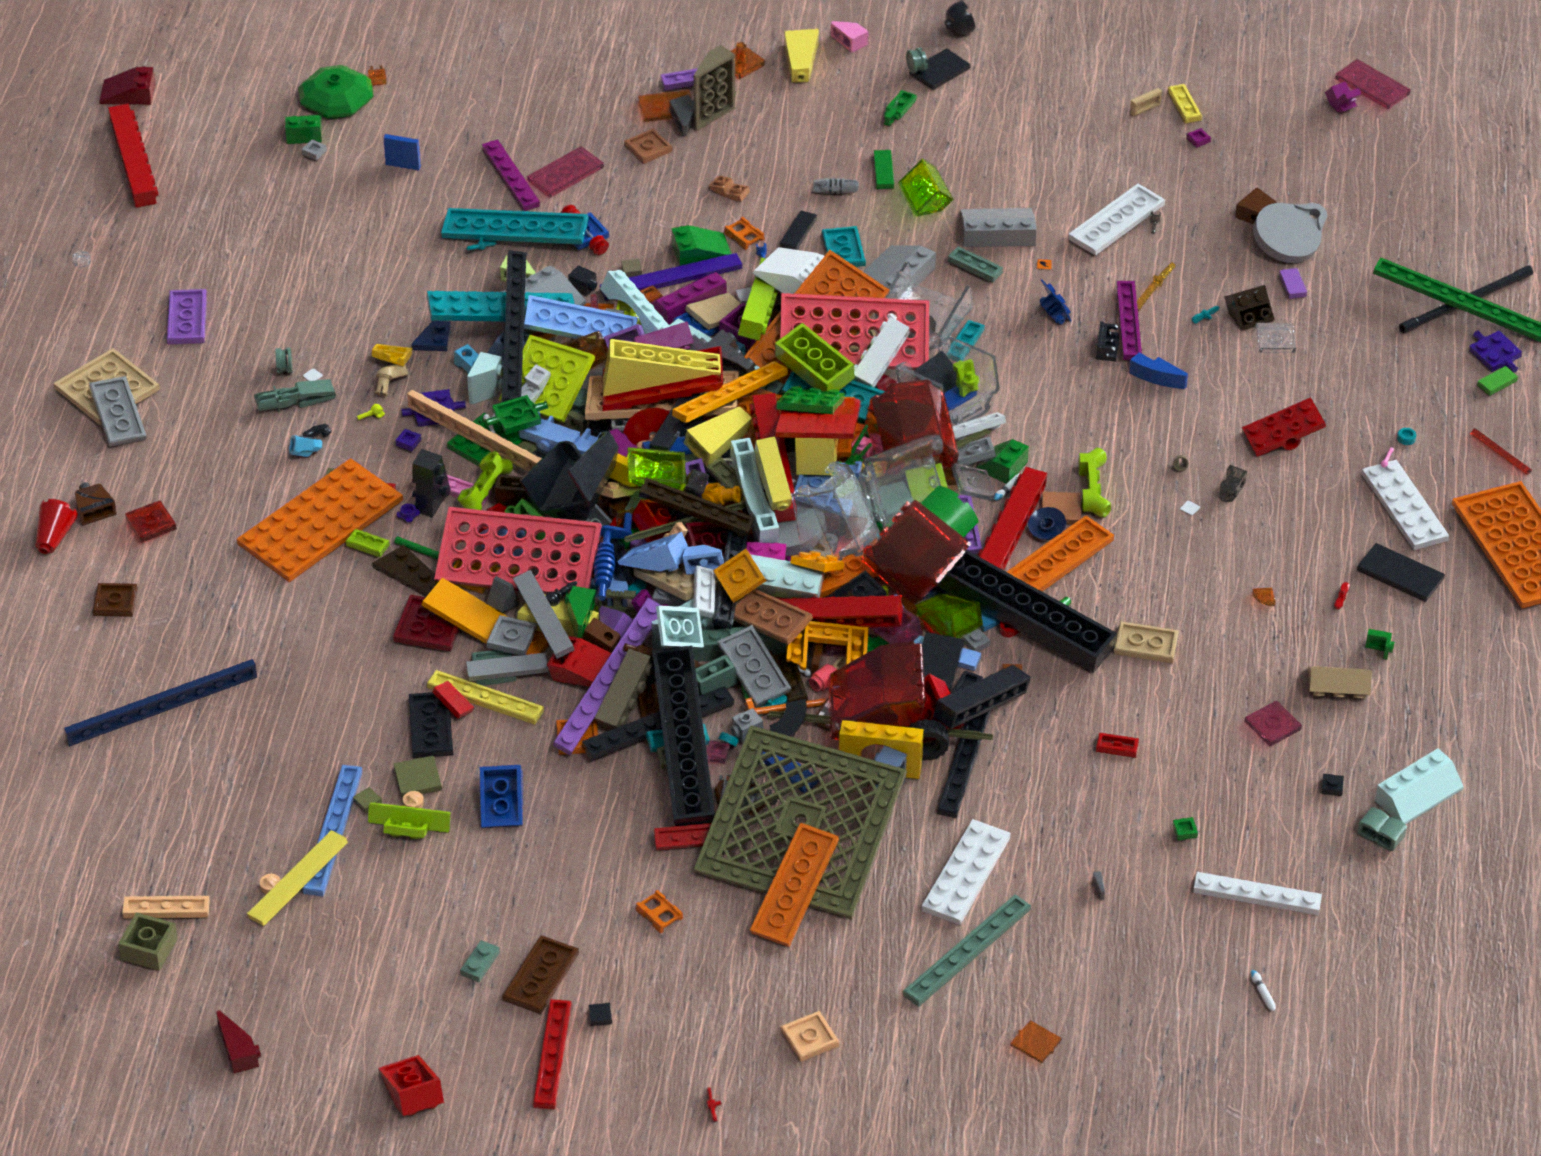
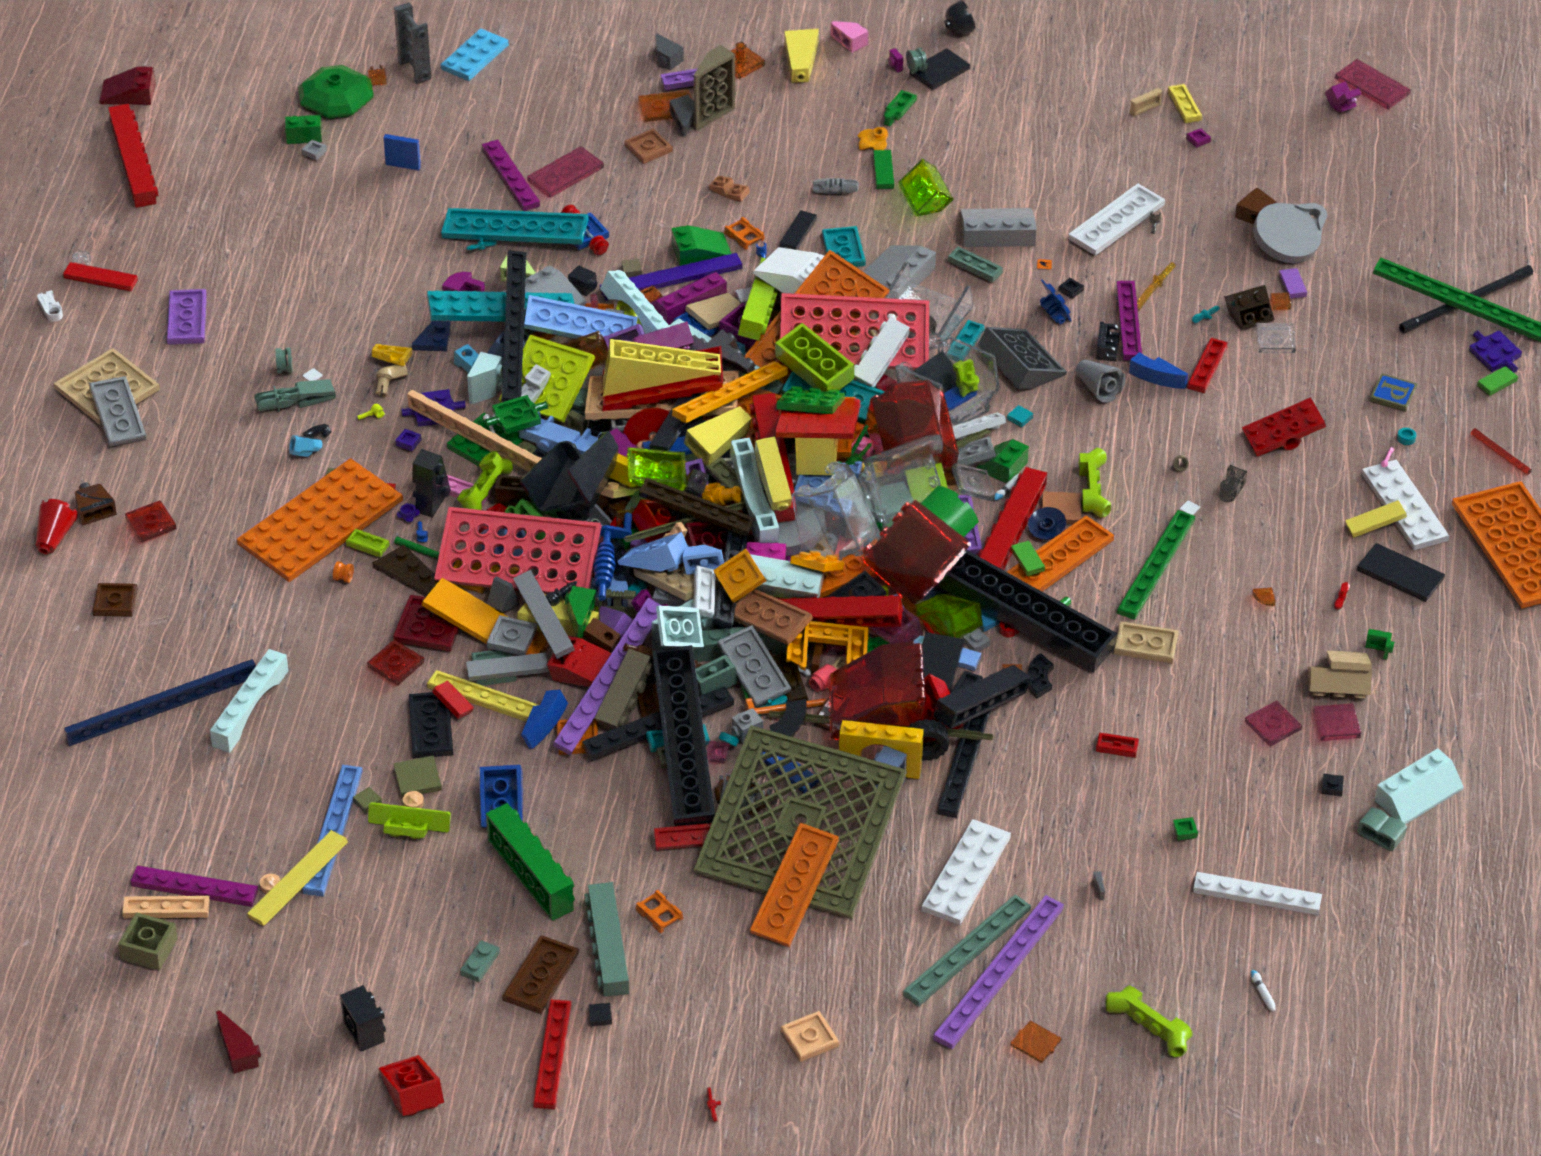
none -> white piece [37,291,63,322]
none -> red tile [63,262,138,291]
none -> magenta plate [131,865,258,907]
none -> light aqua arch [210,649,288,753]
none -> orange wheel [333,561,354,583]
none -> black brick [340,985,386,1052]
none -> clear red plate [367,640,424,686]
none -> dark grey fence [394,2,432,84]
none -> blue hand [416,521,428,542]
none -> medium azure plate [441,28,509,81]
none -> magenta brick [442,272,485,292]
none -> green brick [486,803,575,921]
none -> blue slope [521,689,568,749]
none -> sand green brick [584,882,629,997]
none -> dark grey slope [656,34,684,71]
none -> light orange plate [857,127,888,150]
none -> magenta plate [888,48,904,73]
none -> medium lavender plate [934,895,1064,1049]
none -> dark grey slope [977,327,1067,389]
none -> teal tile [1007,405,1033,428]
none -> bright green tile [1011,541,1045,576]
none -> black tile [1027,653,1054,699]
none -> black tile [1058,278,1084,299]
none -> light grey cone [1076,360,1125,403]
none -> lime plate [1105,985,1193,1057]
none -> green tile [1117,510,1195,620]
none -> red tile [1187,338,1228,394]
none -> clear orange tile [1270,292,1292,310]
none -> clear pink tile [1313,703,1361,741]
none -> tan tile [1326,650,1372,671]
none -> light yellow tile [1345,500,1407,538]
none -> tile [1370,373,1417,412]

